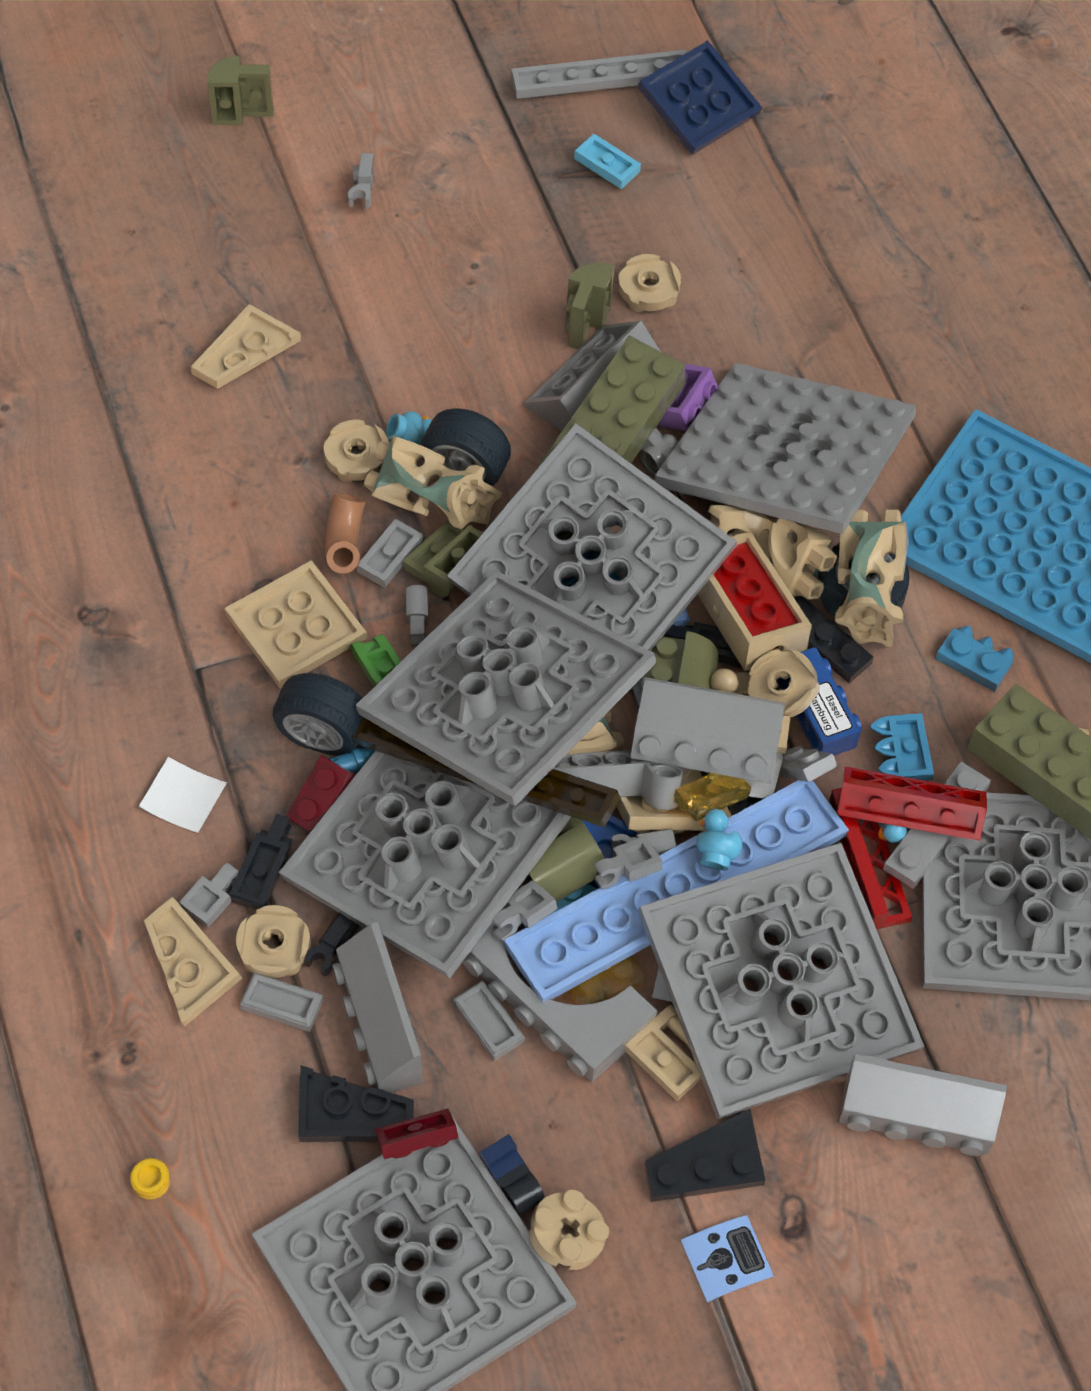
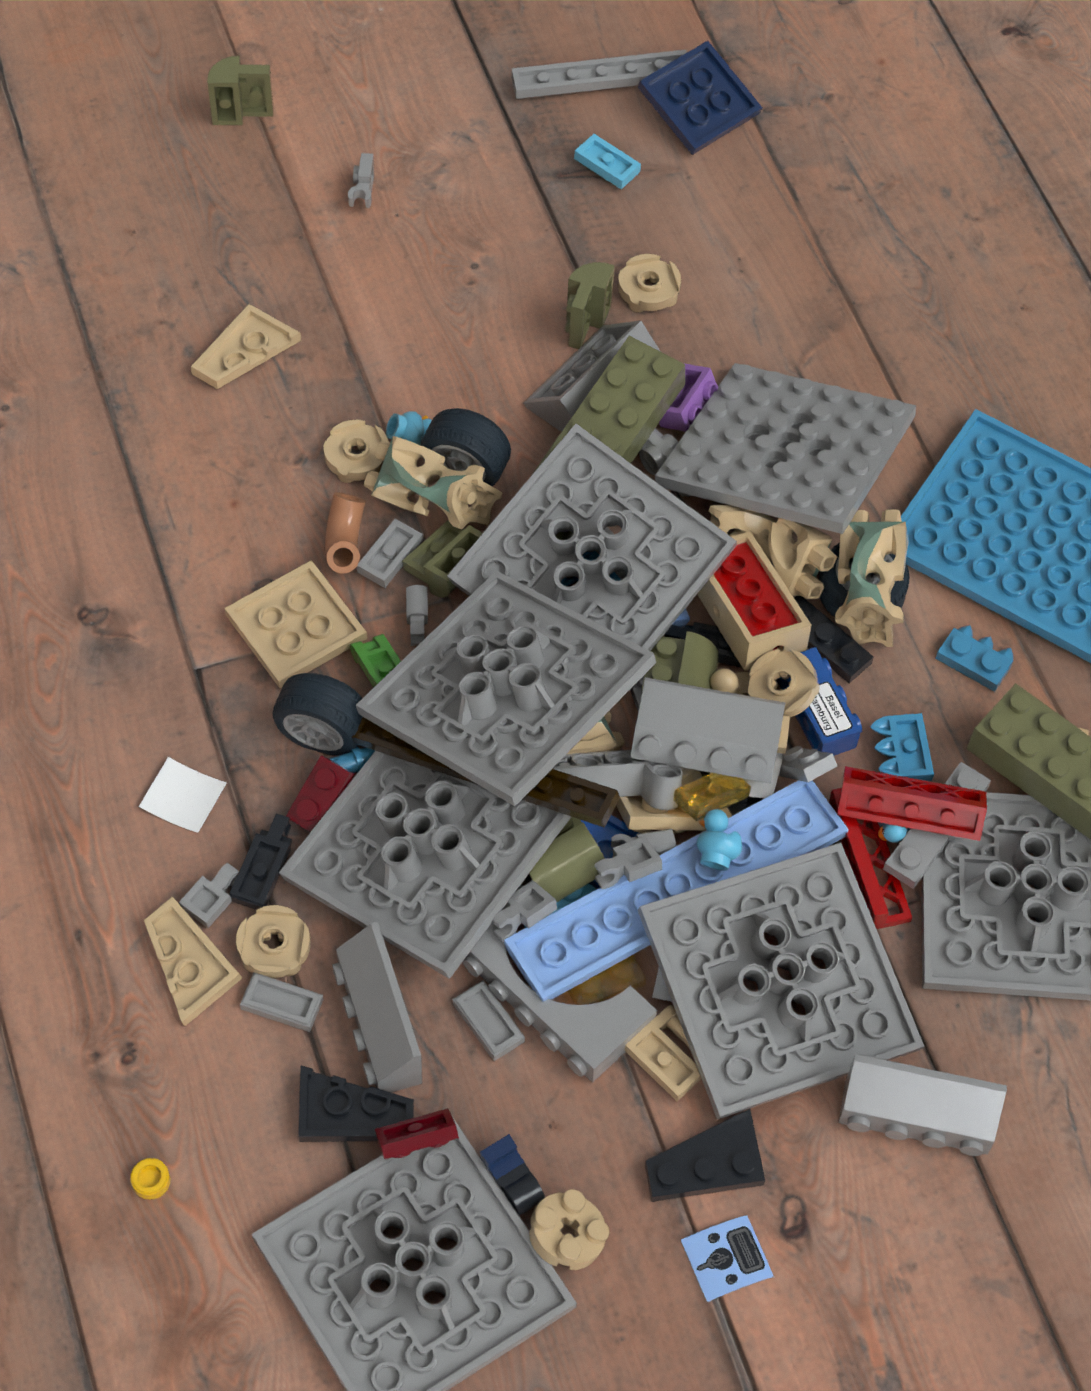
black bar [305,913,359,977] -> none

